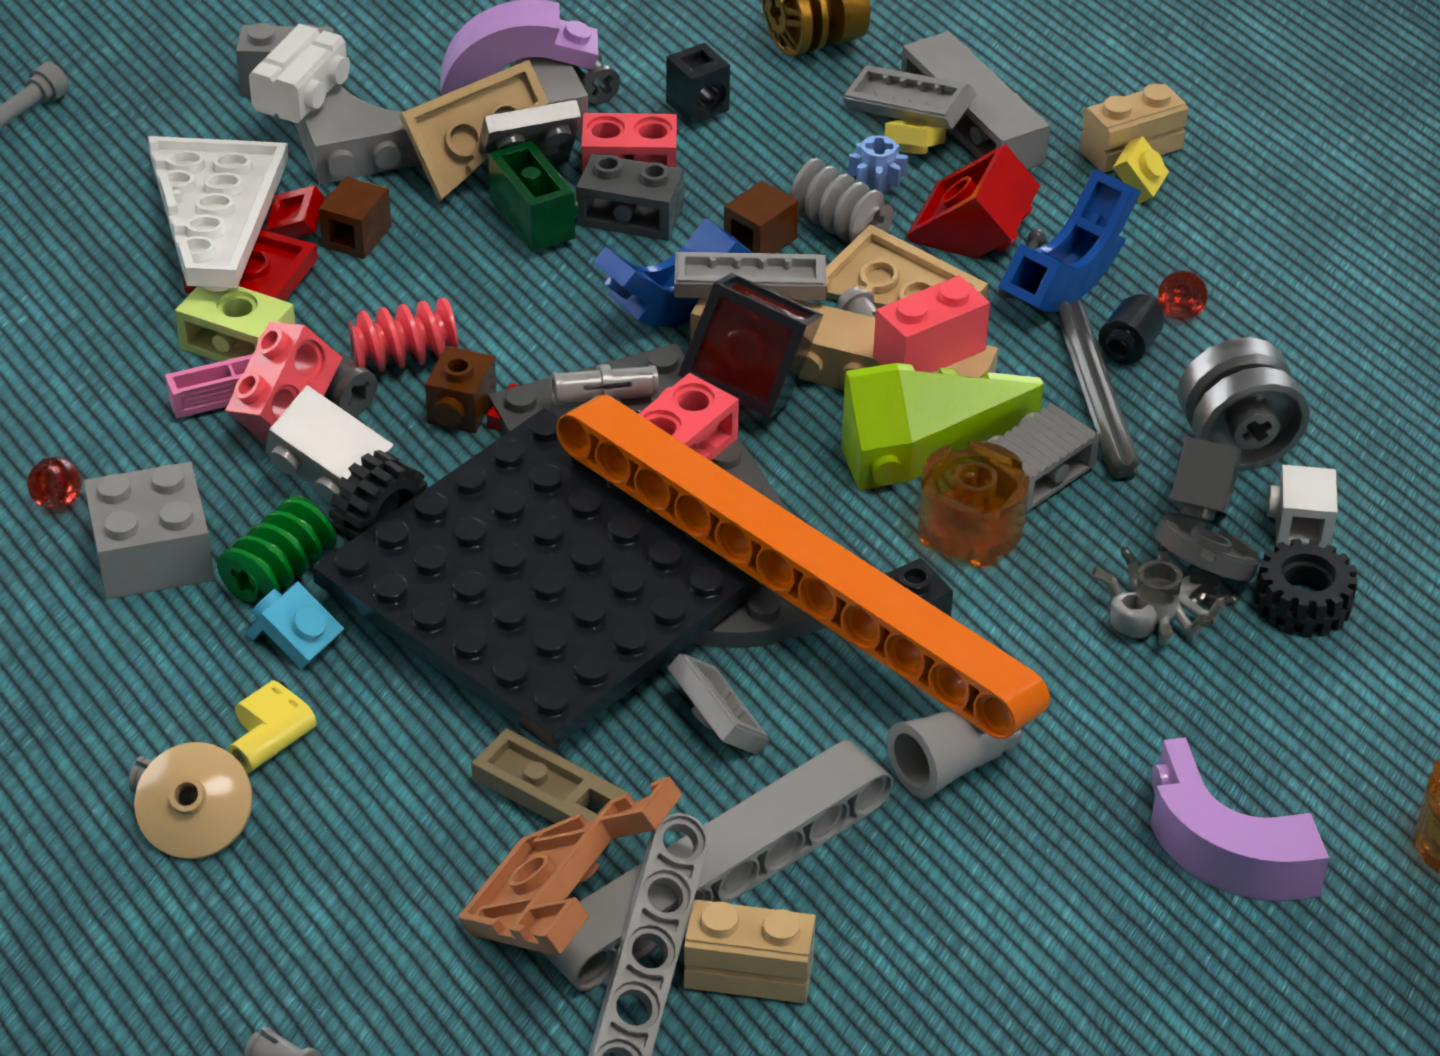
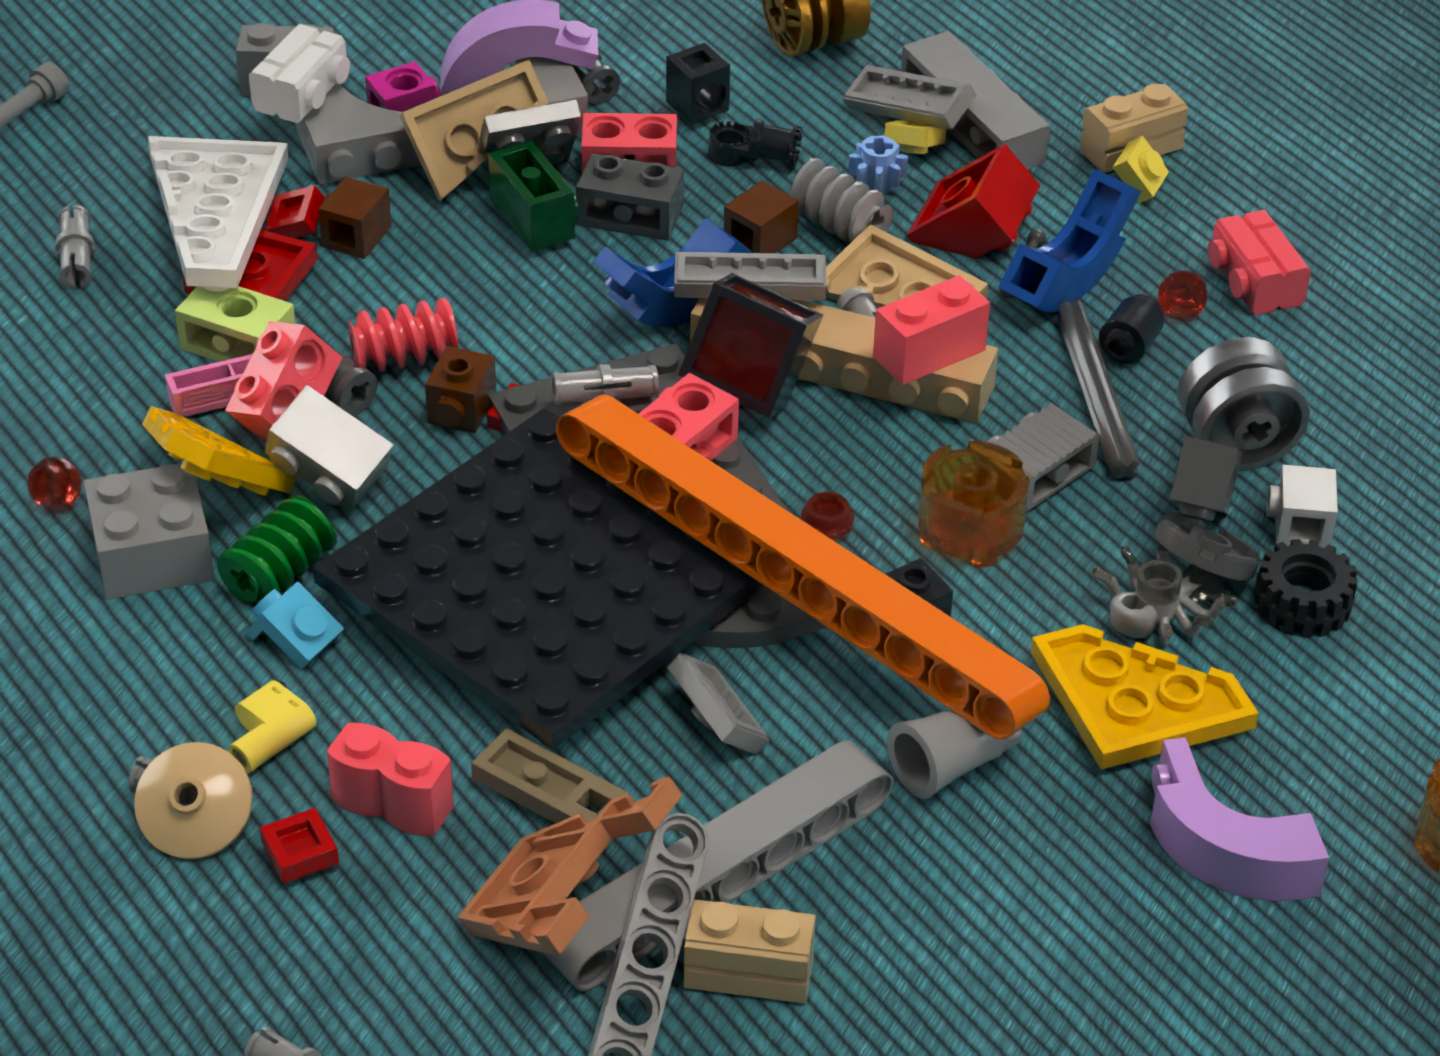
black tyre [329,450,428,542] -> none
lime wedge [841,363,1044,490] -> none
none -> light grey pin [55,205,95,289]
none -> yellow plate [142,406,298,496]
none -> red plate [260,808,339,884]
none -> coral brick [327,723,454,836]
none -> dark pink brick [365,61,441,112]
none -> black connector [708,119,803,168]
none -> clear red plate [801,492,854,540]
none -> yellow plate [1030,624,1259,770]
none -> coral brick [1208,210,1311,315]

